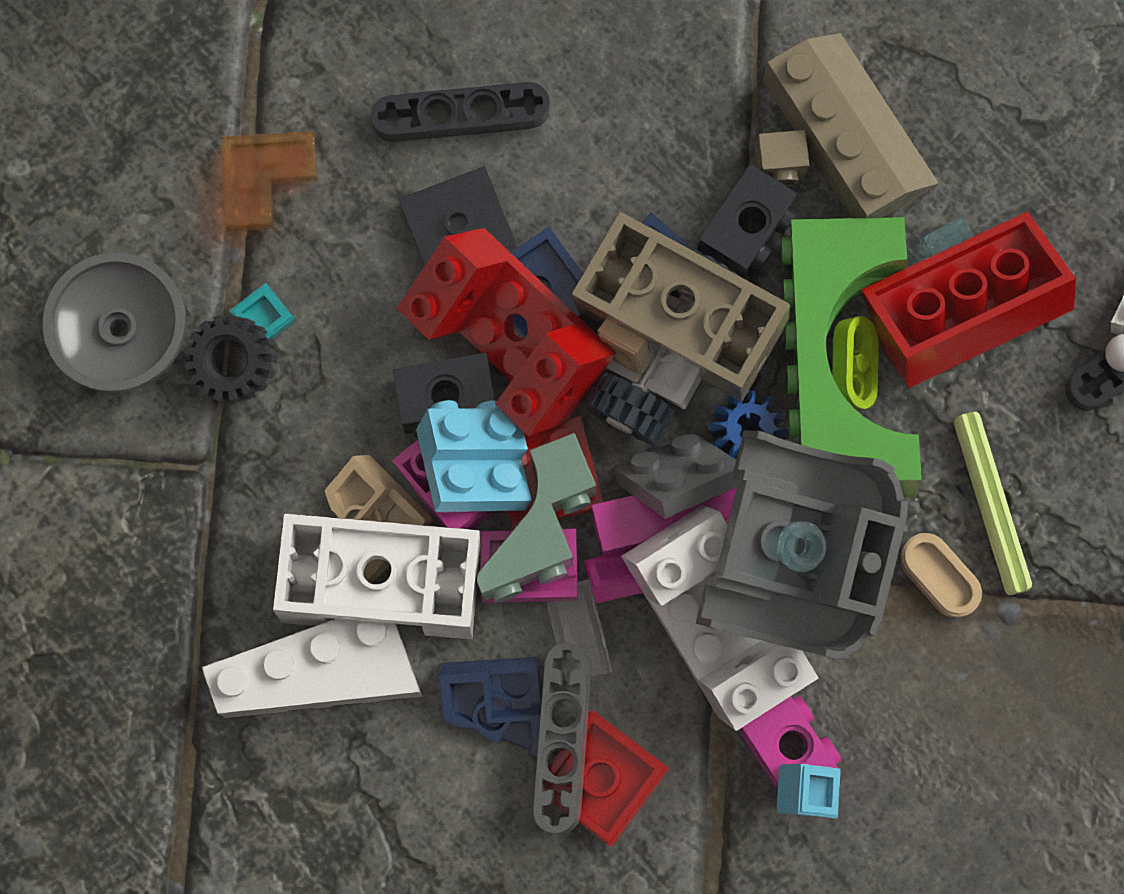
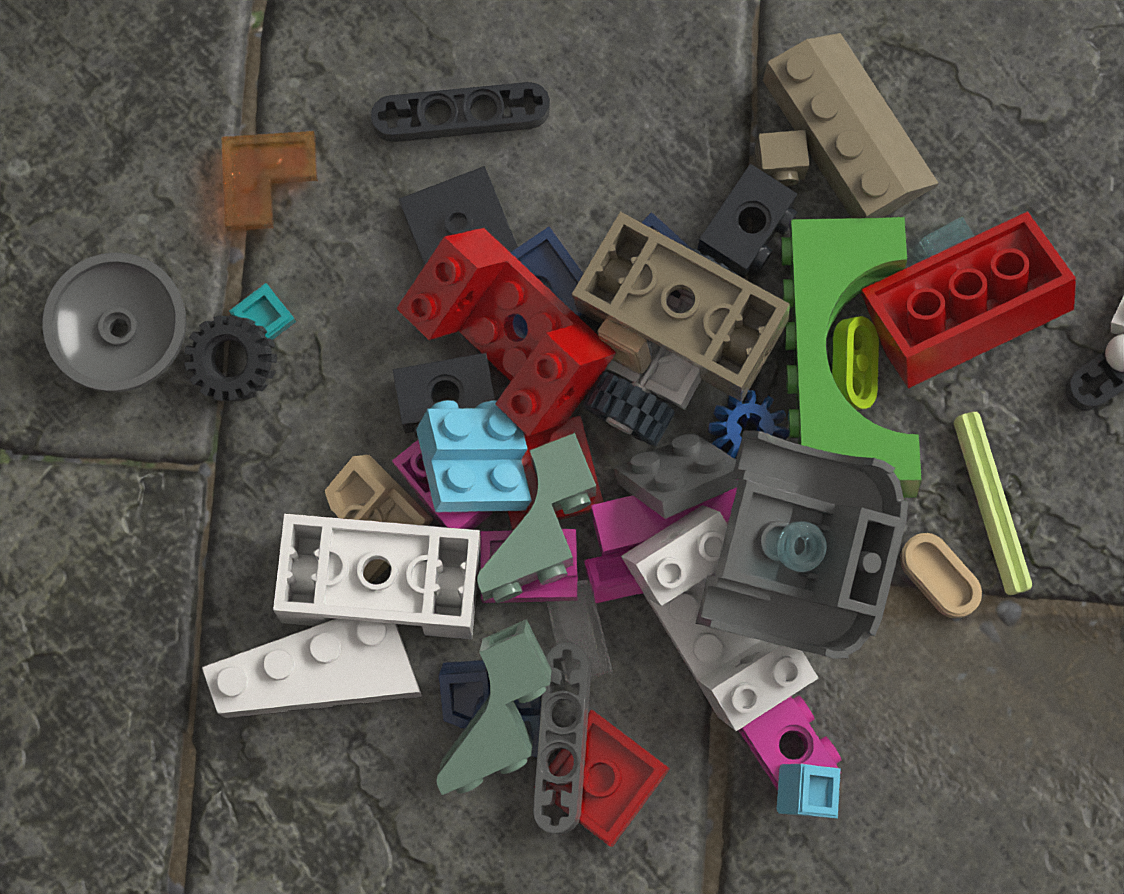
none -> sand green arch [436,619,552,795]

